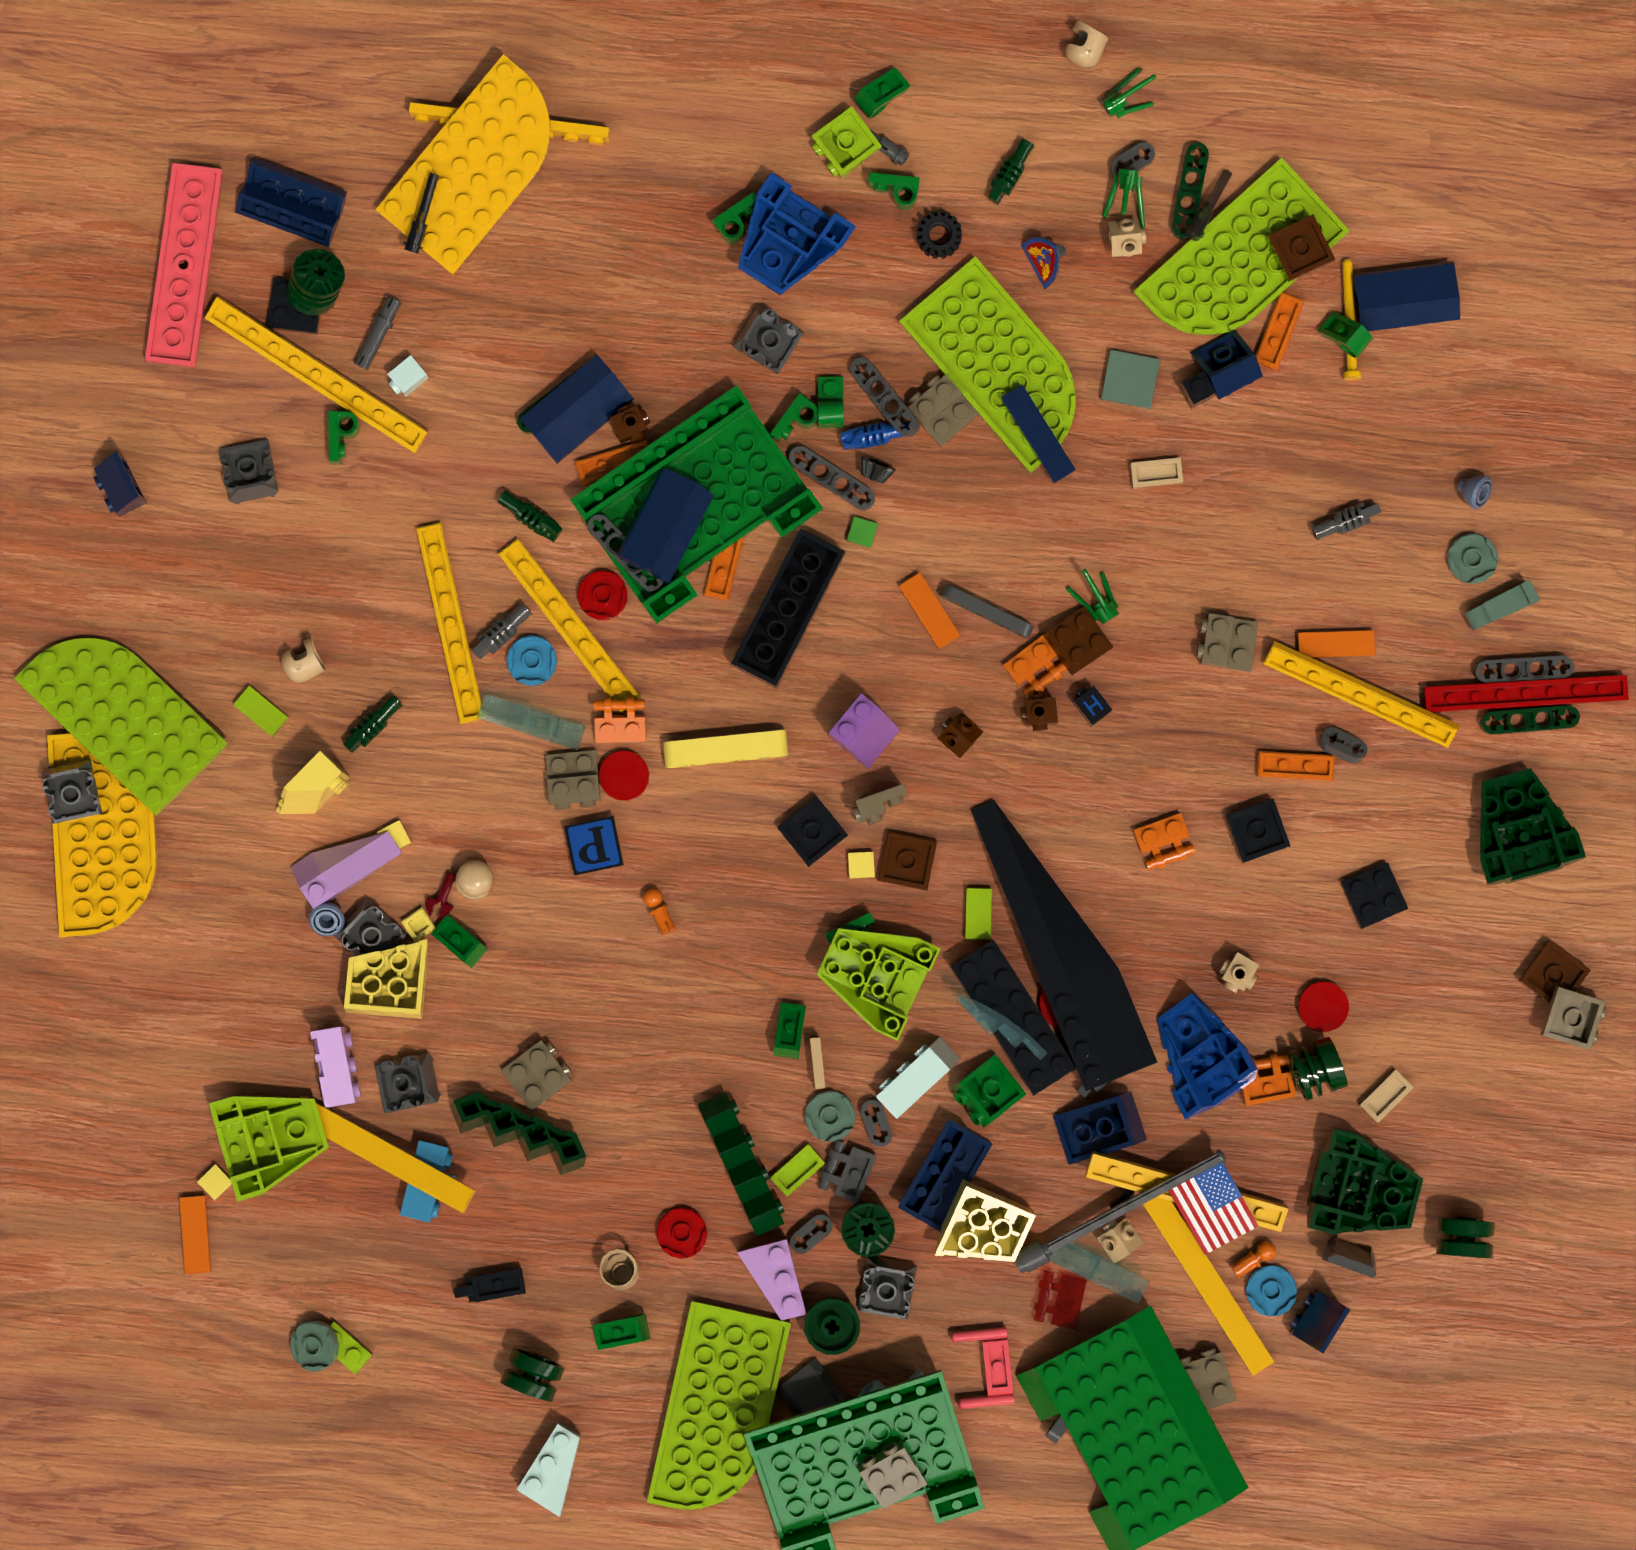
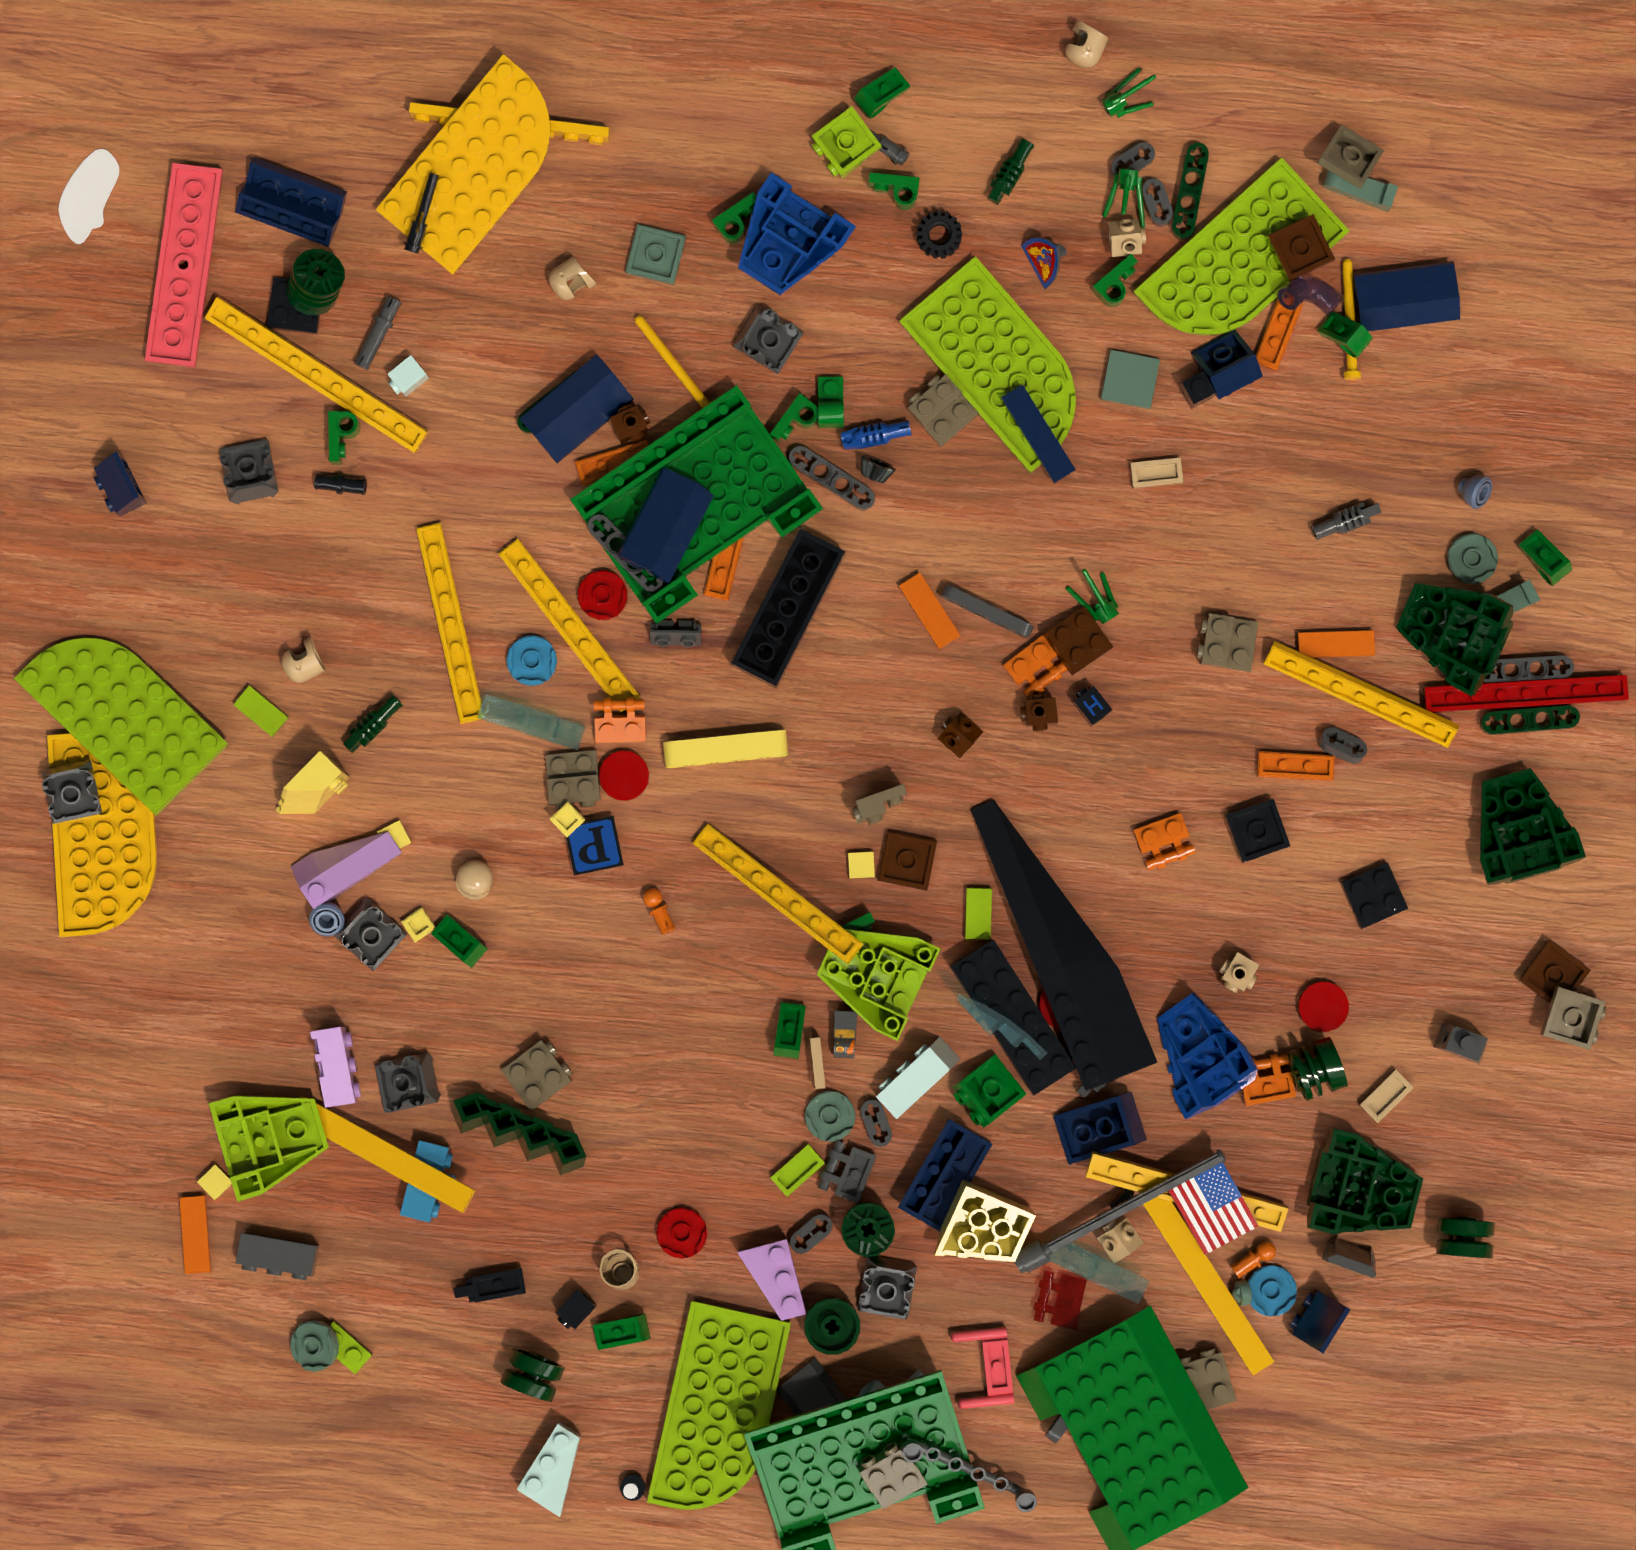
light yellow wedge [344,939,428,1019] -> none
dark red bar [426,872,456,920] -> none
dark grey hinge [472,602,532,659] -> none
dark green hinge [497,489,562,542] -> none
dark green brick [698,1092,785,1236] -> none
black plate [777,796,848,867] -> none
medium lavender slope [829,694,900,769] -> none
bright green tile [847,516,878,549] -> none
dark grey beam [850,357,920,437] -> none
clear smoke pin [1185,170,1232,241] -> none
none -> white sticker [58,149,119,244]
none -> dark grey brick [235,1232,319,1280]
none -> black pin [314,473,367,495]
none -> tan helmet [549,256,596,300]
none -> light yellow tile [550,801,586,837]
none -> black brick [556,1288,597,1329]
none -> black tile [620,1474,646,1501]
none -> sand green tile [625,224,686,285]
none -> yellow bar [634,315,713,409]
none -> dark grey hinge [650,620,701,647]
none -> yellow tile [692,824,864,964]
none -> dark grey leg [833,1011,858,1058]
none -> dark grey bar [901,1439,1037,1512]
none -> green plate [1092,254,1138,307]
none -> dark grey beam [1142,179,1173,227]
none -> sand green tile [1232,1280,1252,1307]
none -> cylinder [1277,277,1344,316]
none -> dark tan plate [1318,125,1384,189]
none -> sand green leg [1323,170,1398,212]
none -> dark green wedge [1396,582,1513,696]
none -> dark grey torso [1434,1024,1488,1065]
none -> green plate [1519,529,1572,586]

